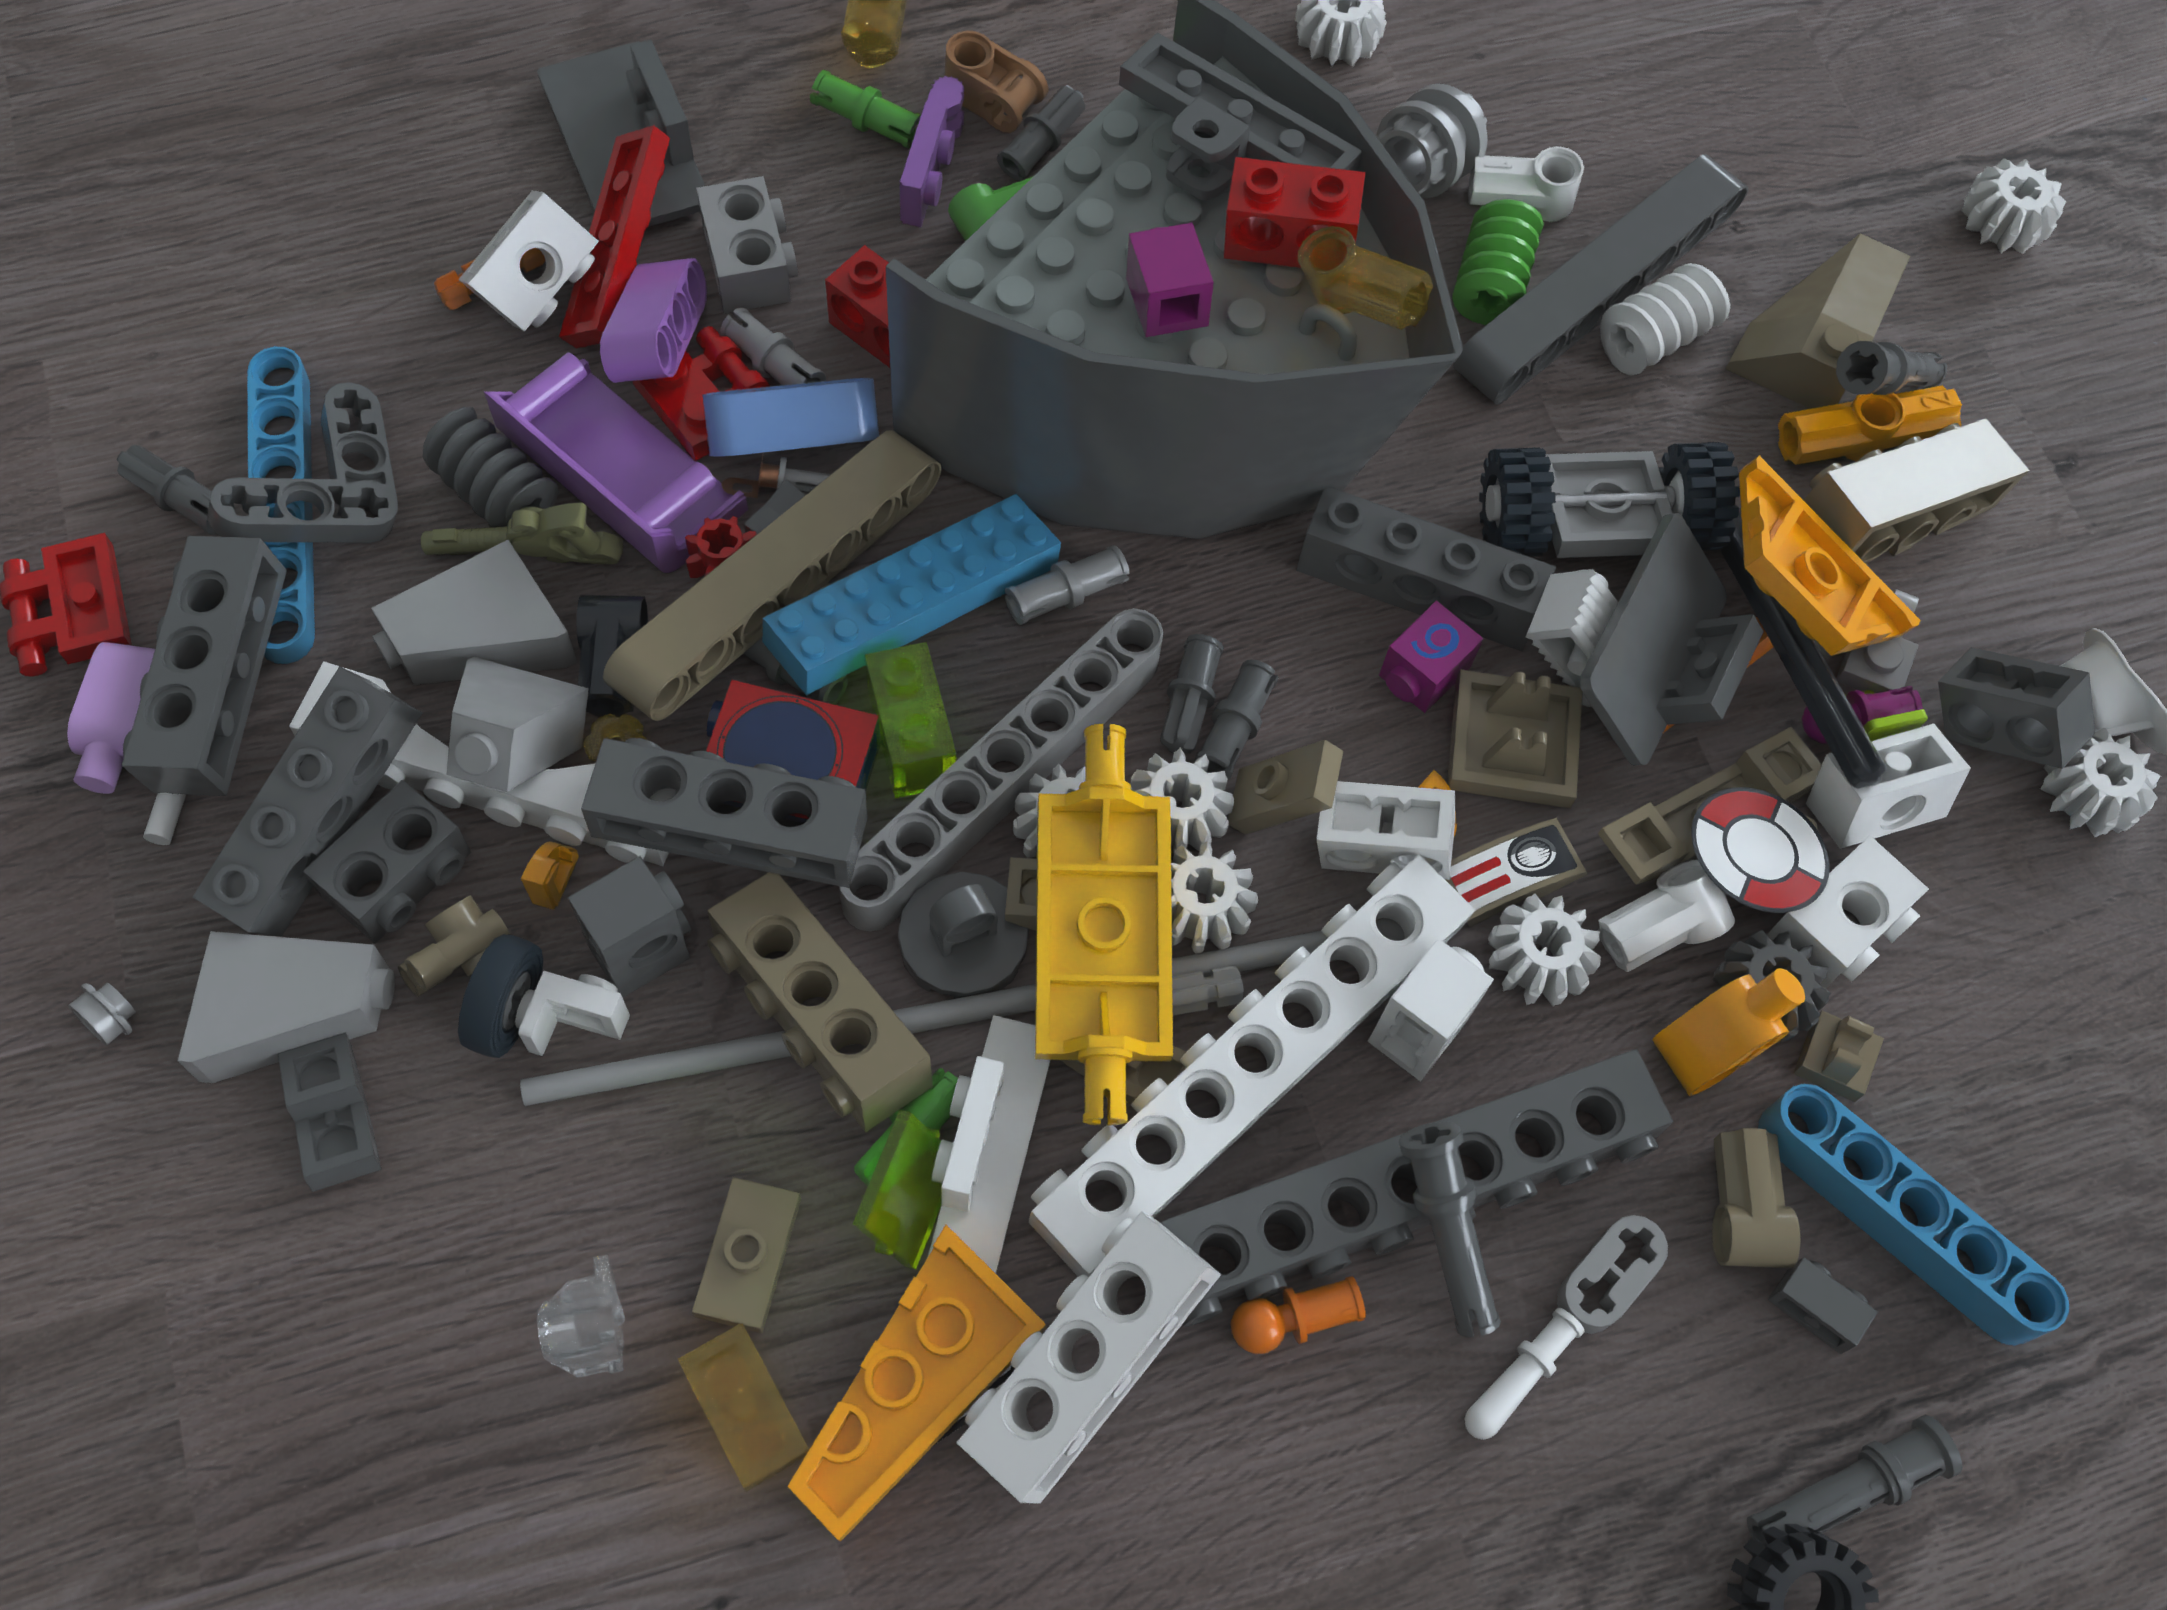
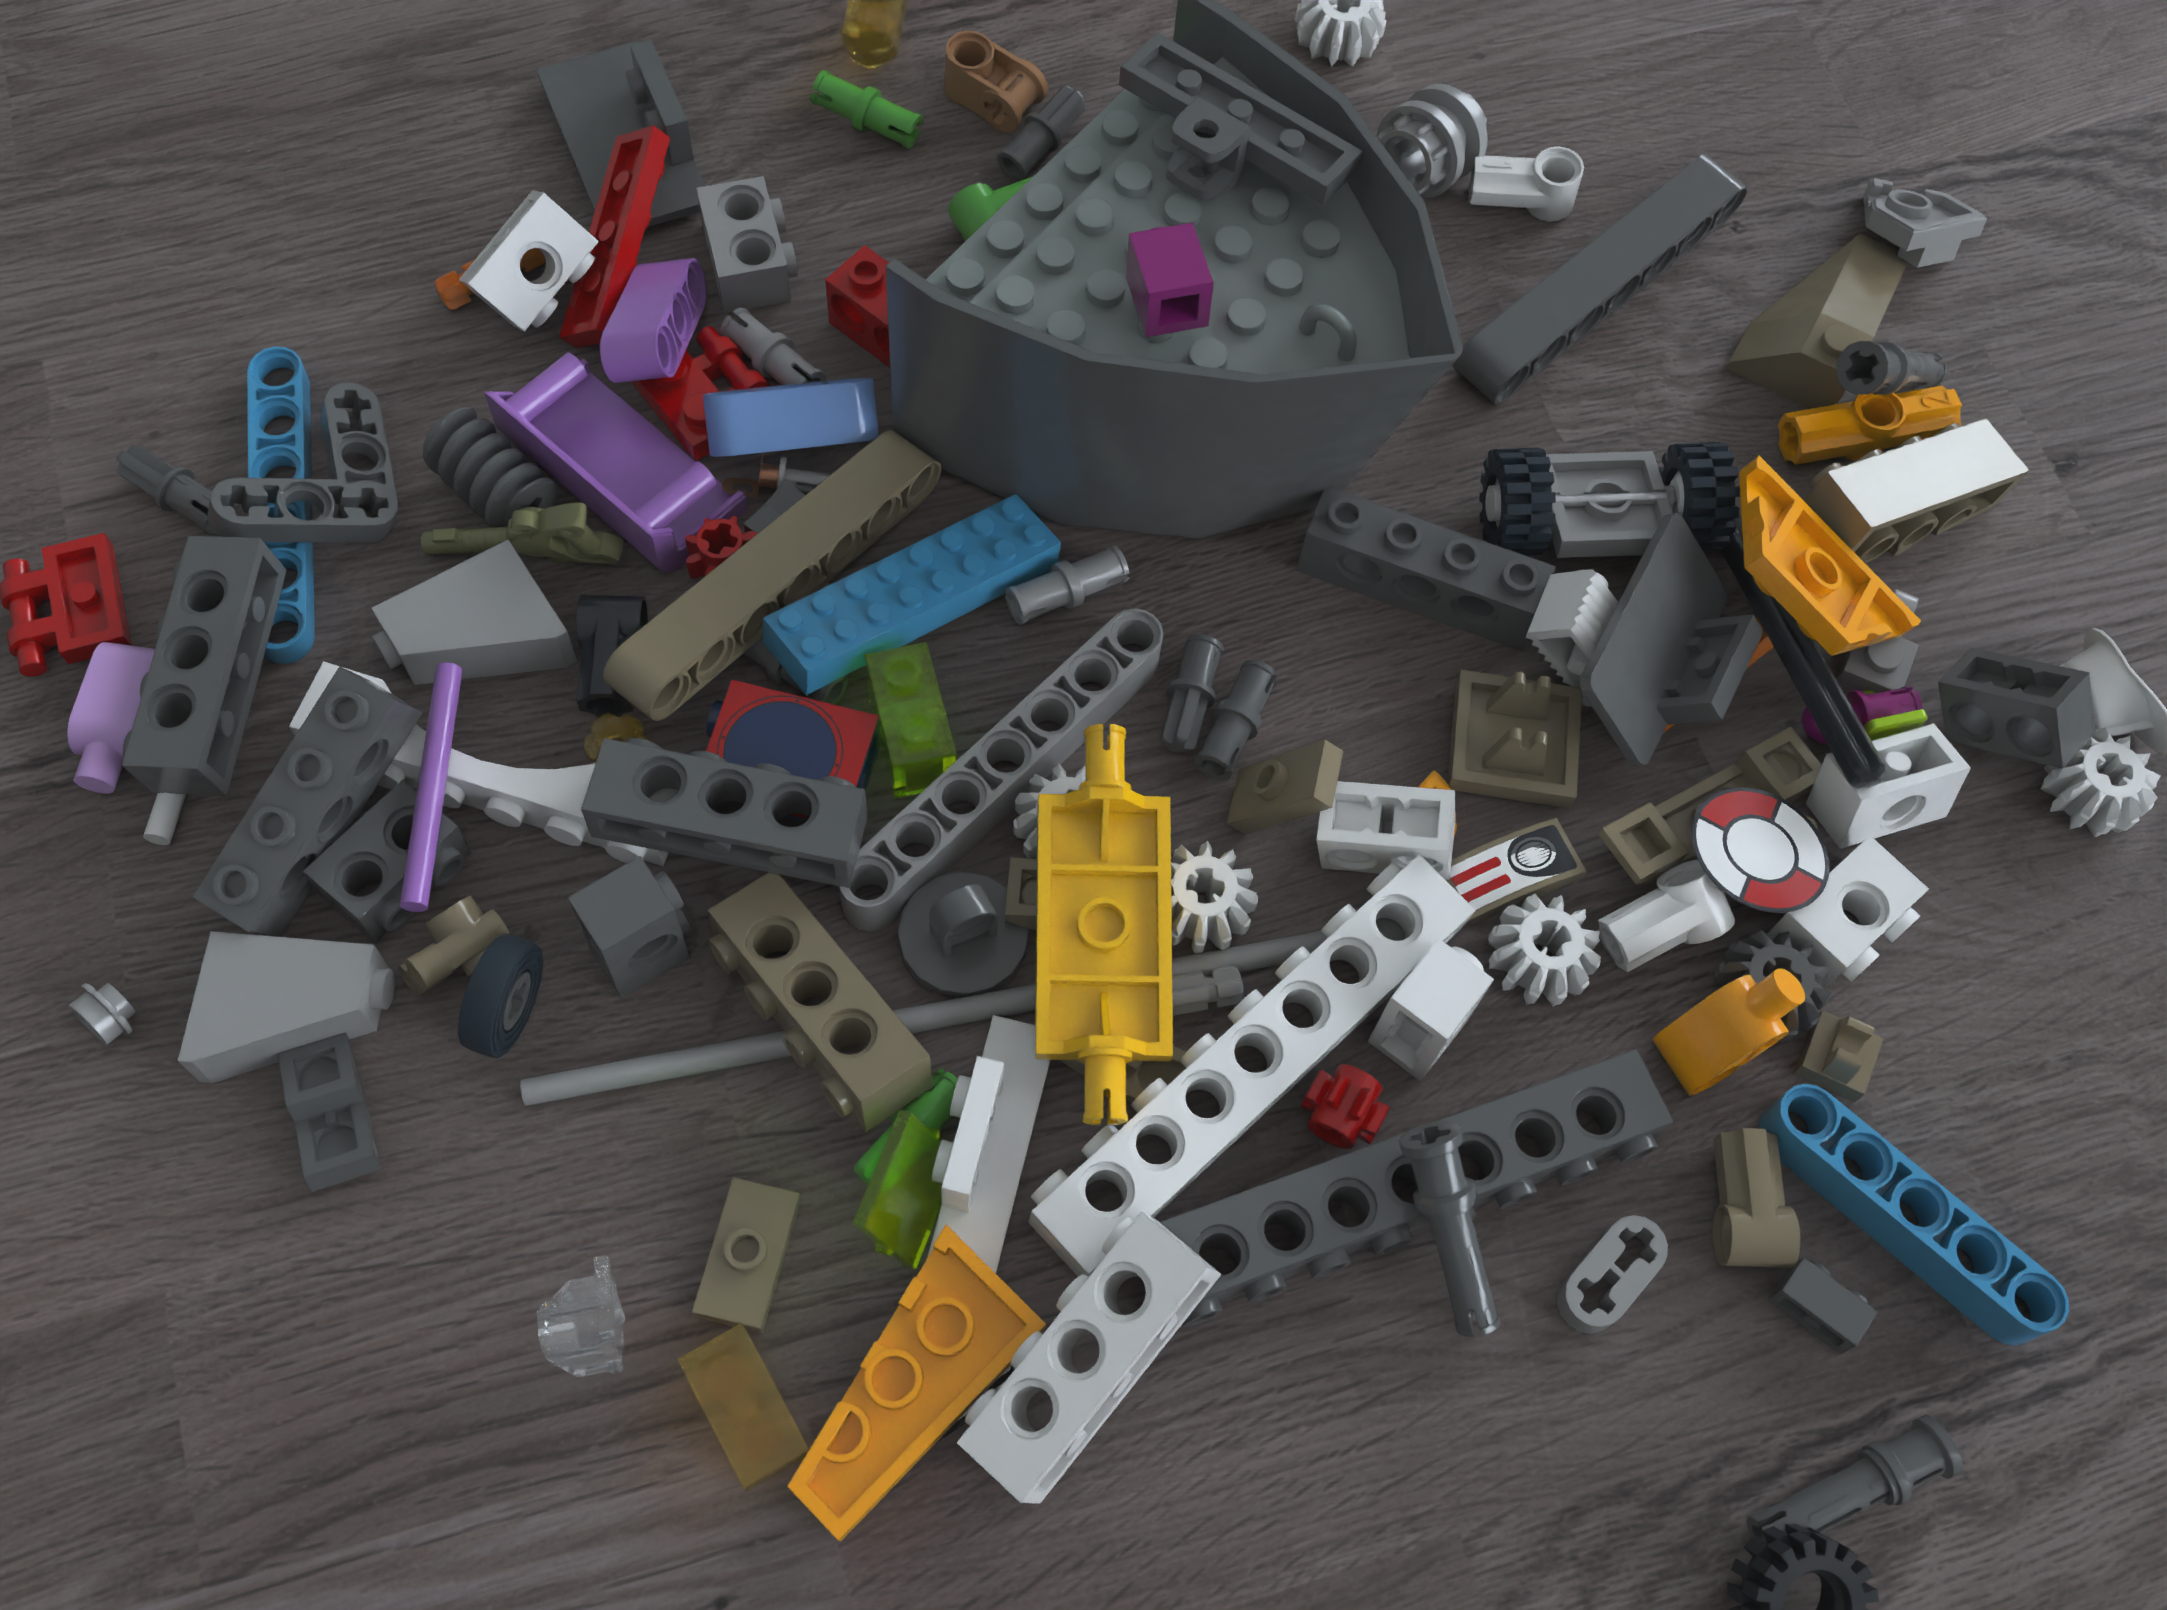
light grey slope [446,657,589,792] -> none
white bracket [515,971,630,1056] -> none
light orange tile [521,841,579,910] -> none
medium lavender hinge [900,76,964,227] -> none
white gear [1130,747,1234,853] -> none
red brick [1224,157,1366,274] -> none
orange pin [1230,1276,1366,1354] -> none
clear yellow piece [1298,226,1433,330] -> none
magenta brick [1379,600,1484,713] -> none
bright green piece [1452,199,1544,325] -> none
white piece [1465,1308,1585,1439] -> none
white piece [1600,263,1730,375] -> none
white gear [1962,158,2066,254] -> none
none -> medium lavender bar [400,662,463,912]
none -> red gear [1301,1064,1390,1149]
none -> light grey plate [1863,178,1987,268]

